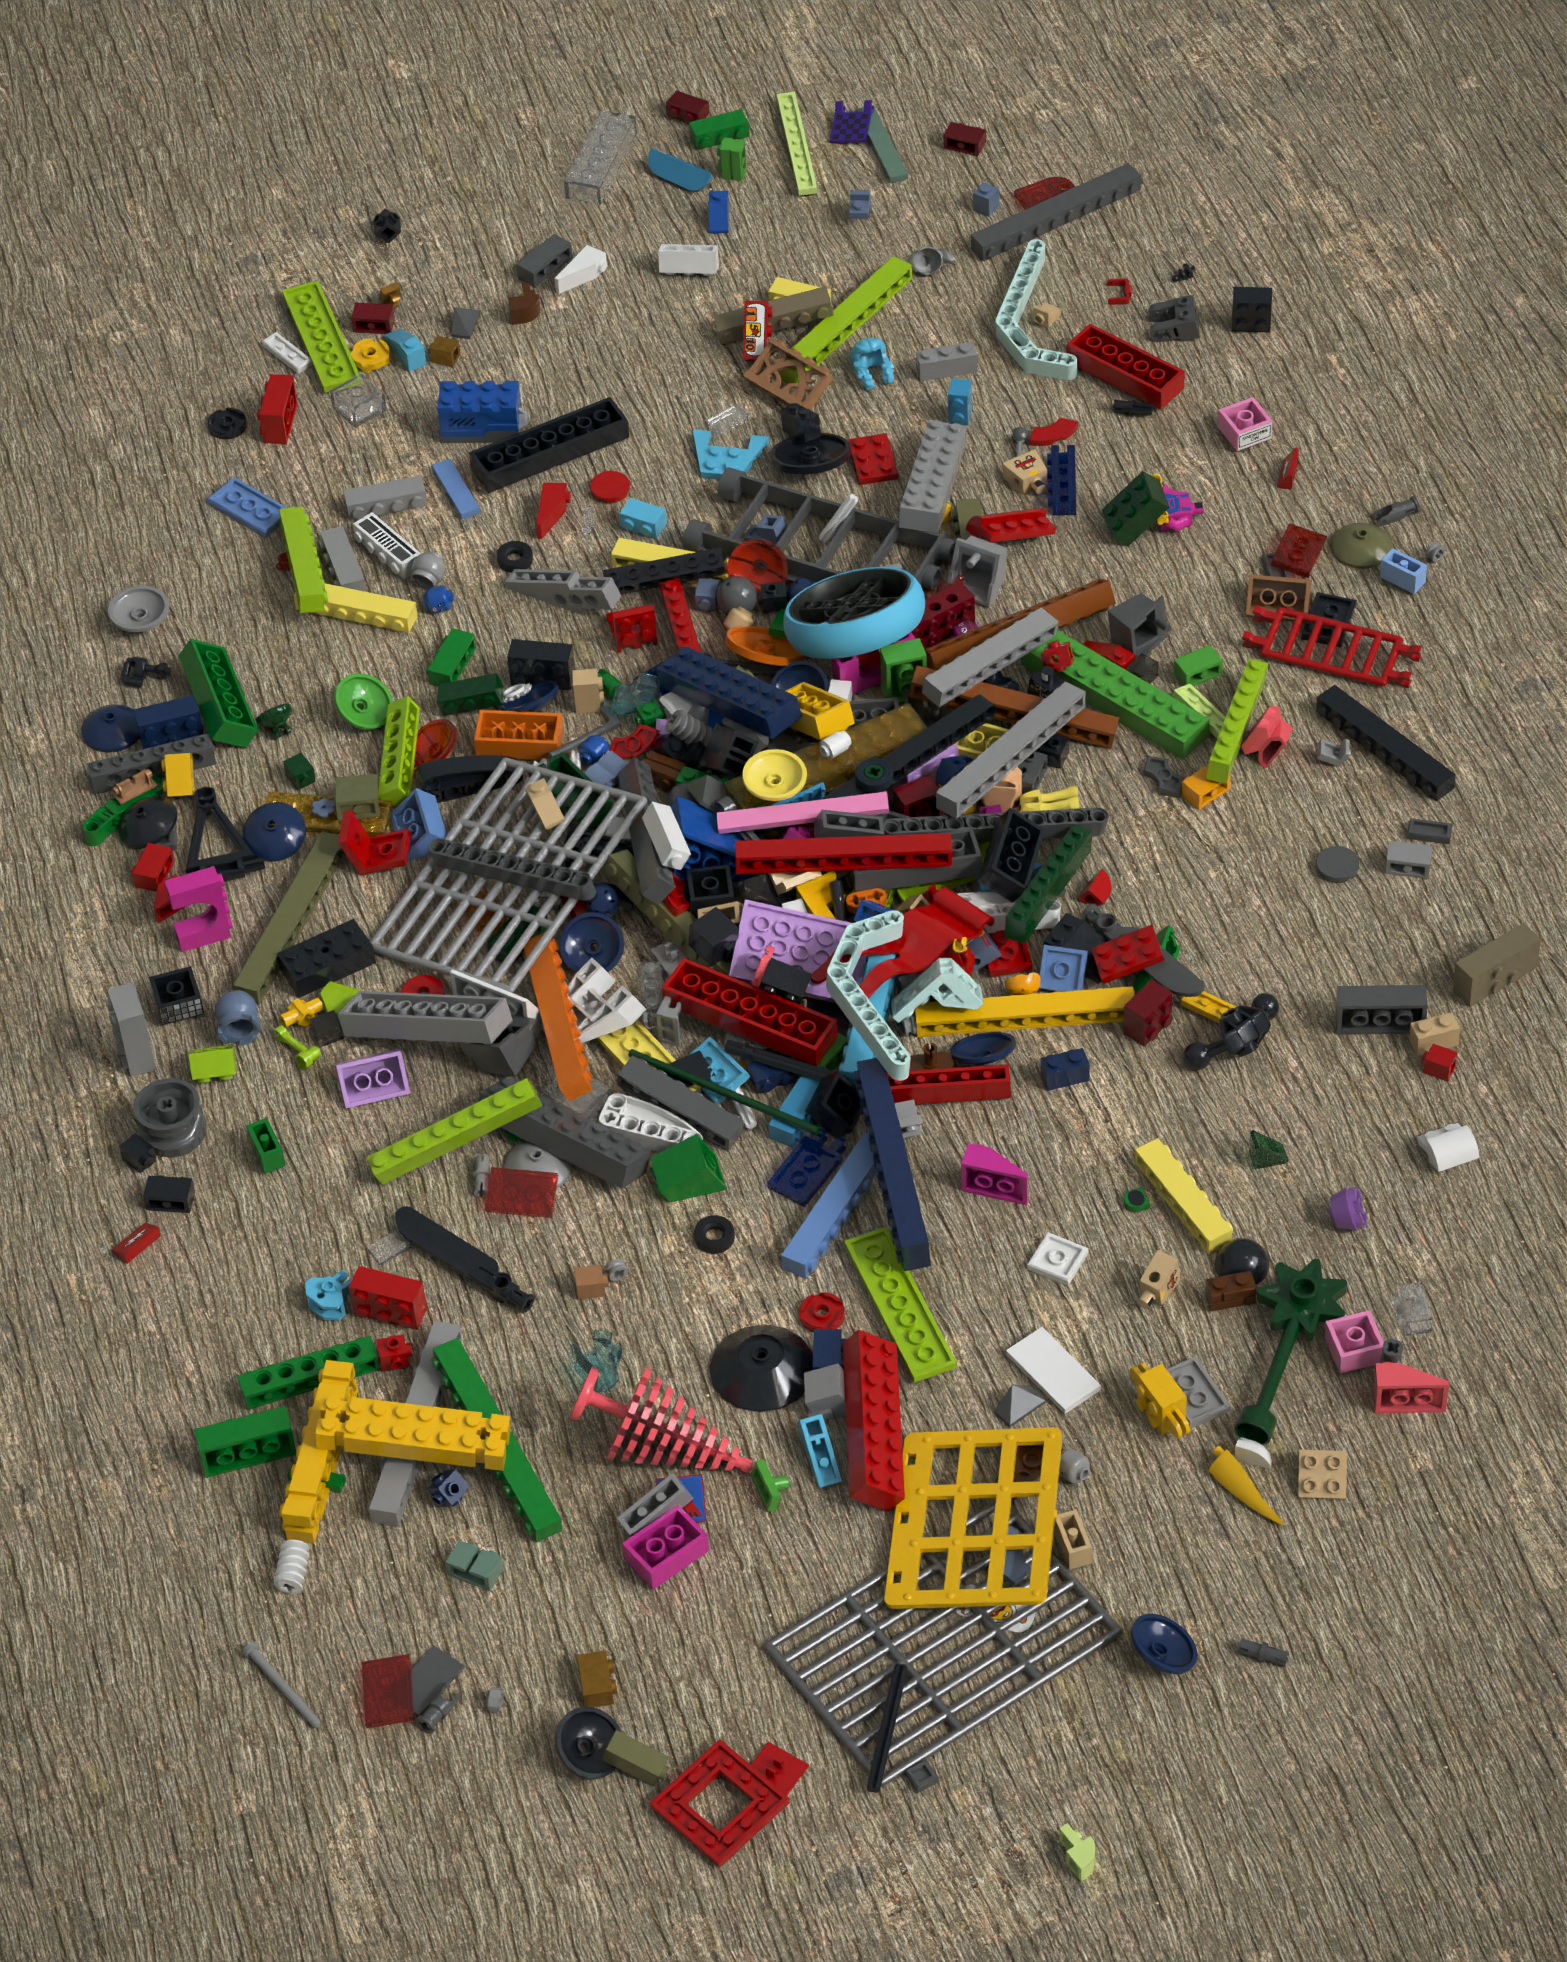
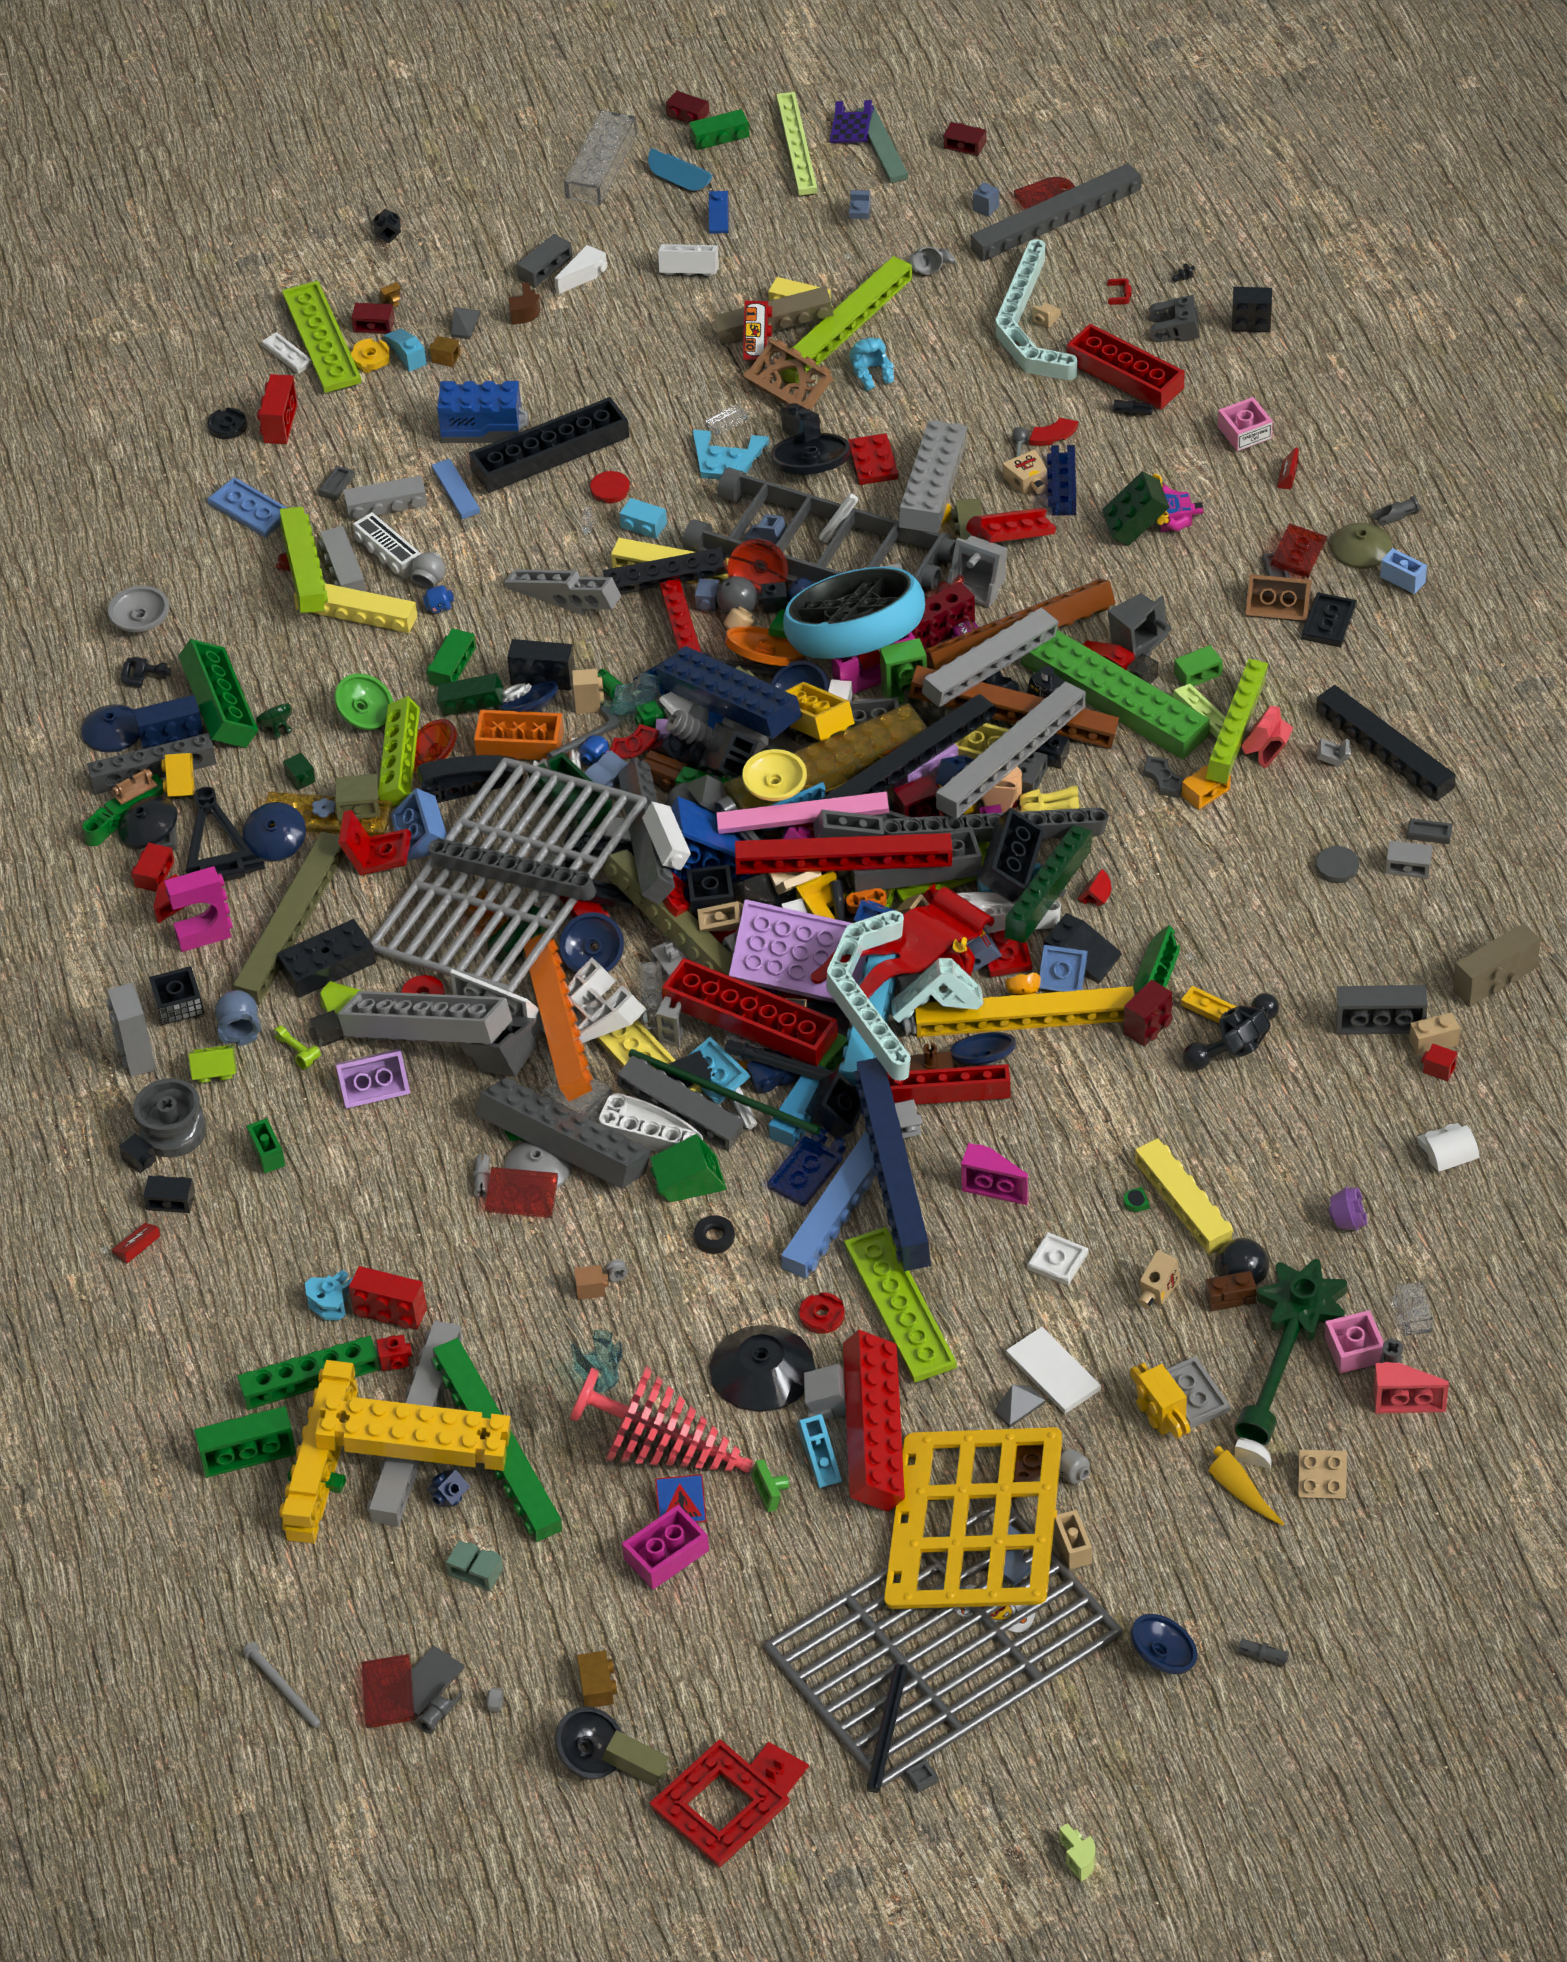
white piece [274,1539,310,1594] -> none
yellow axle [279,997,323,1028] -> none
clear brick [330,373,387,428] -> none
lime brick [367,1078,542,1185] -> none
clear tile [367,1229,415,1266] -> none
black piece [395,1206,535,1313] -> none
black tyre [497,541,533,573] -> none
tan slope [525,778,565,830] -> none
red slope [536,482,571,539] -> none
dark blue helmet [585,884,619,917] -> none
red bracket [606,605,658,653] -> none
light grey brick [617,1473,694,1537] -> none
black plate [688,907,739,967] -> none
bright green brick [717,138,747,181] -> none
coral tile [751,945,775,988] -> none
black brick [759,958,812,1005] -> none
dark blue brick [813,1329,846,1370] -> none
white brick [819,730,852,759] -> none
black bush [855,758,893,793] -> none
light grey brick [916,342,978,381] -> none
dark azure brick [948,378,972,425] -> none
dark blue brick [1040,1048,1090,1091] -> none
red brick [1041,641,1074,672] -> none
dark grey piece [1082,904,1205,997] -> none
red plate [1091,924,1165,984] -> none
red bar [1242,605,1421,688] -> none
clear green slope [1249,1130,1289,1169] -> none
light grey bush [1426,542,1445,562] -> none
none -> dark grey tile [318,466,355,501]

